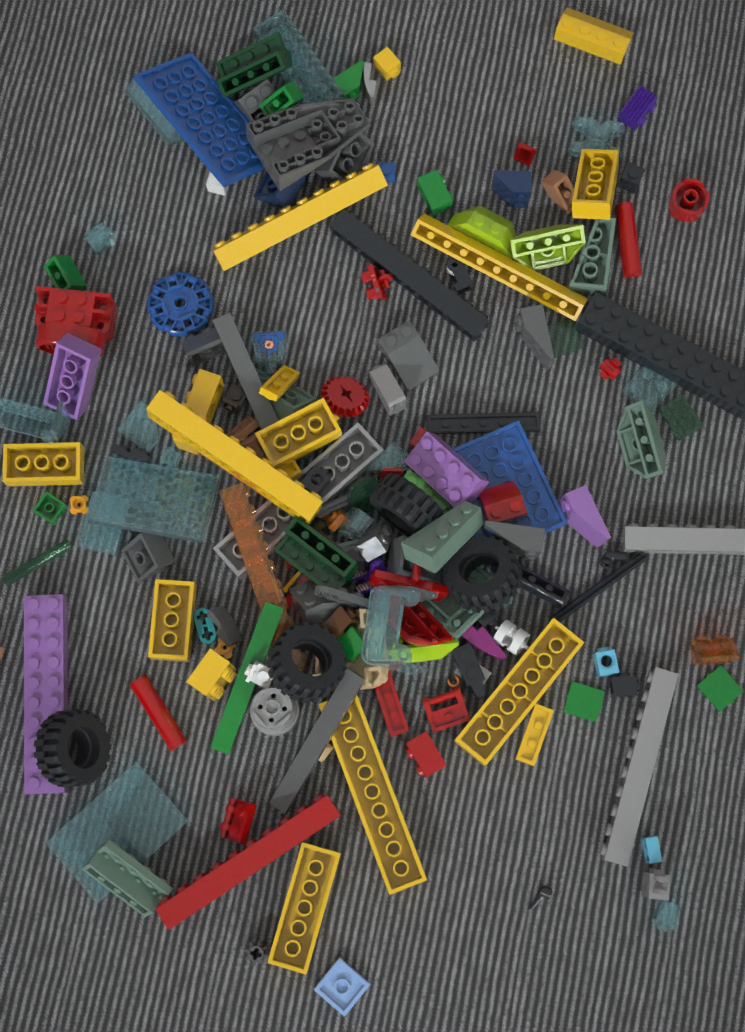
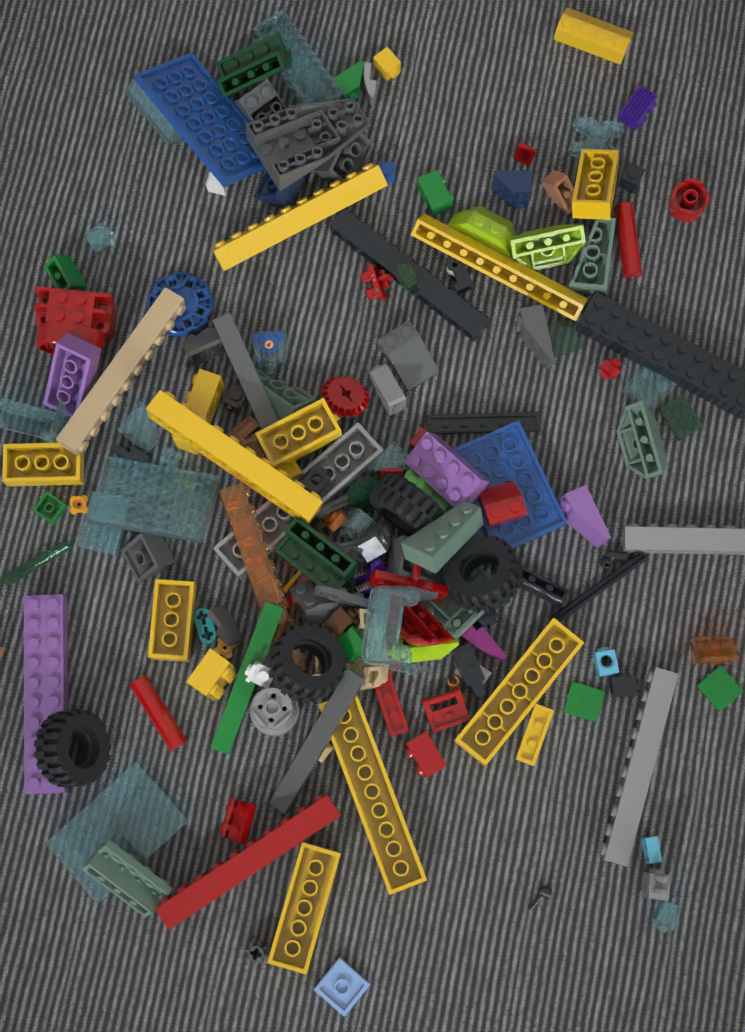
green slope [258,81,304,116] -> none
yellow plate [259,365,300,402] -> none
dark grey slope [482,521,545,561] -> none
white wheel [493,620,530,656] -> none
none -> tan brick [56,287,186,456]
none -> clear green brick [394,262,420,292]

